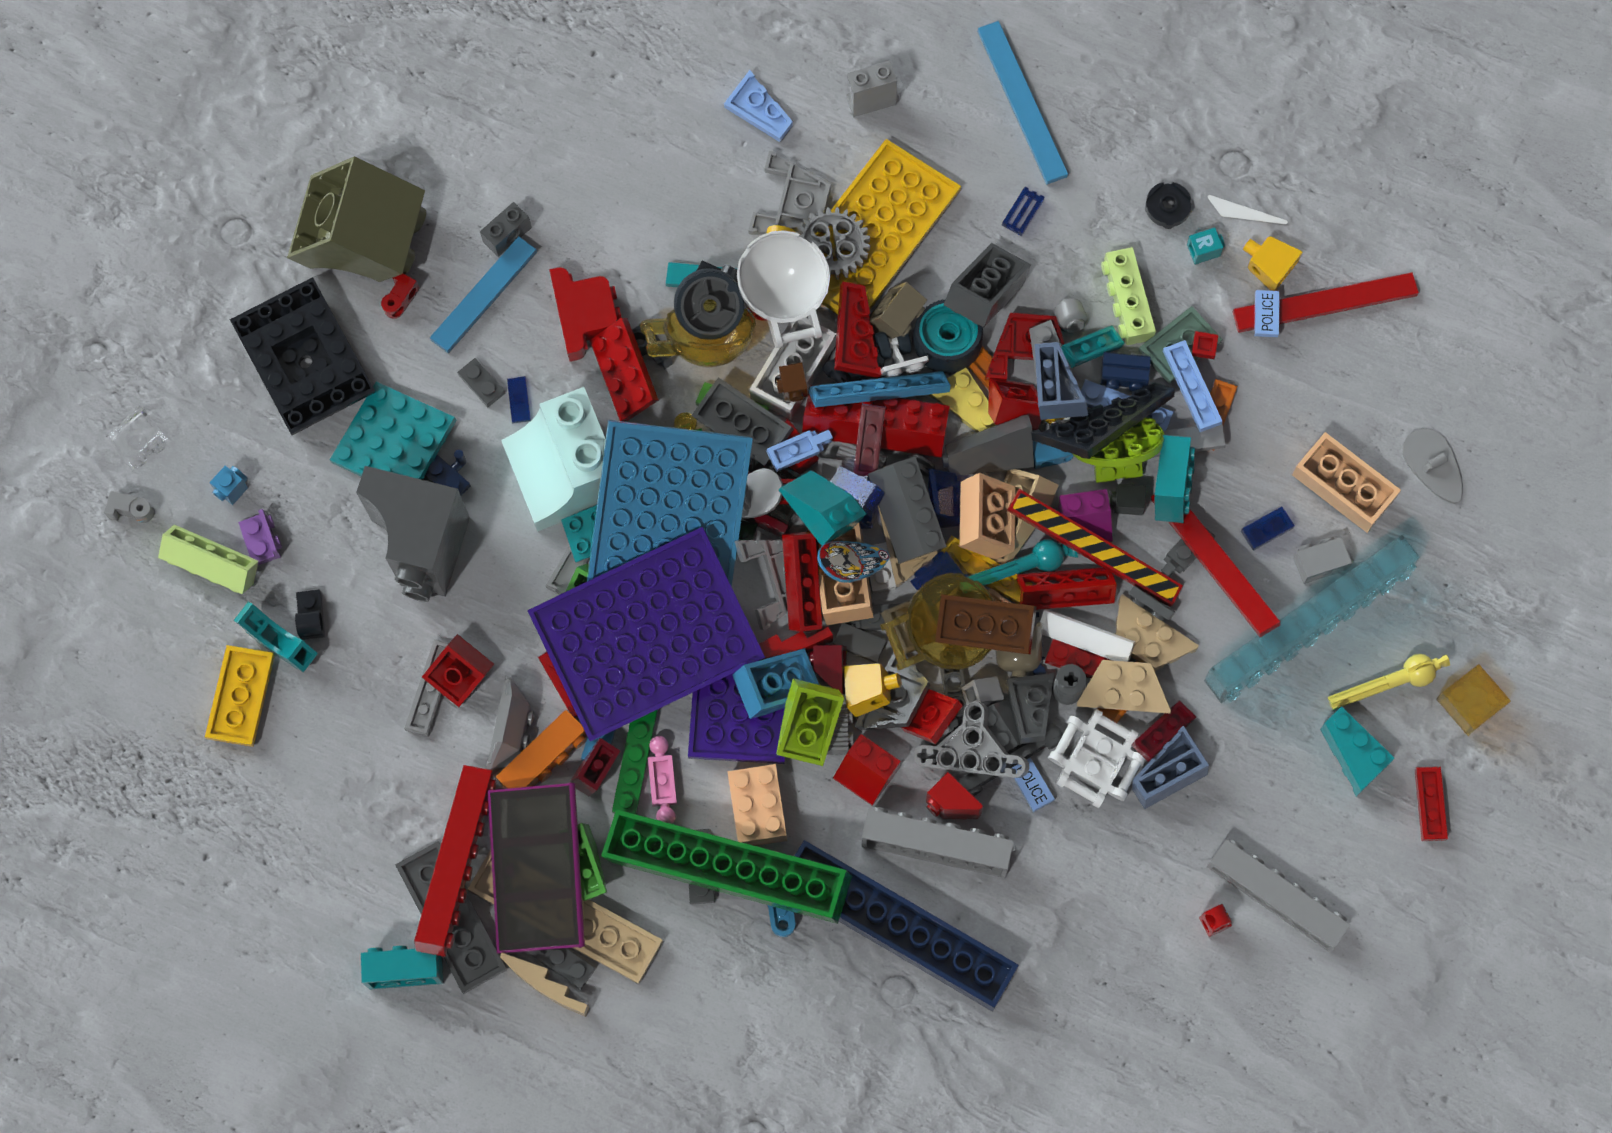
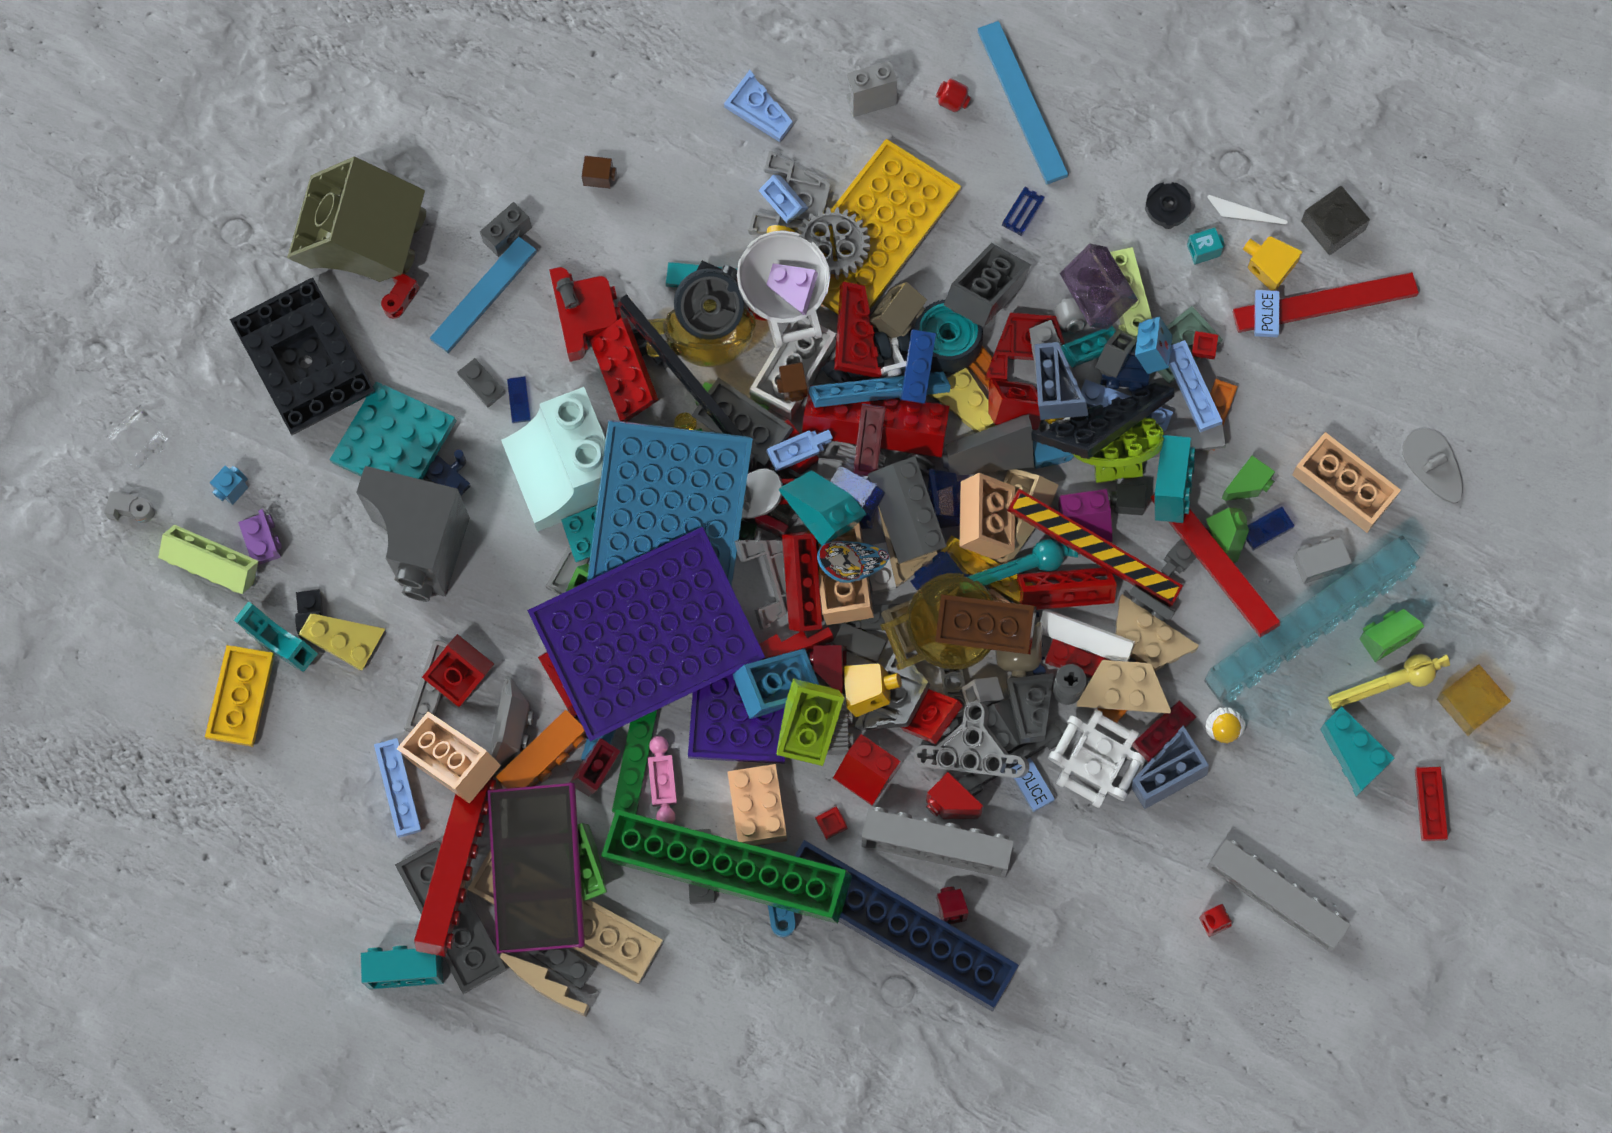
none -> light yellow wing [299,614,385,670]
none -> light blue plate [374,738,422,838]
none -> light nougat brick [397,712,501,803]
none -> dark grey pin [556,278,580,309]
none -> reddish brown brick [581,156,617,189]
none -> black tile [618,294,743,436]
none -> light blue slope [759,174,808,224]
none -> lavender wing [767,263,818,315]
none -> red tile [815,806,848,840]
none -> blue plate [901,330,936,404]
none -> red head [936,79,971,113]
none -> dark red slope [936,886,969,925]
none -> clear purple brick [1059,243,1138,330]
none -> dark grey slope [1095,329,1137,378]
none -> dark azure brick [1135,316,1172,374]
none -> yellow hair [1205,707,1246,743]
none -> bright green slope [1206,508,1249,563]
none -> bright green slope [1222,456,1275,501]
none -> clear smoke brick [1301,186,1370,256]
none -> bright green slope [1359,609,1424,662]

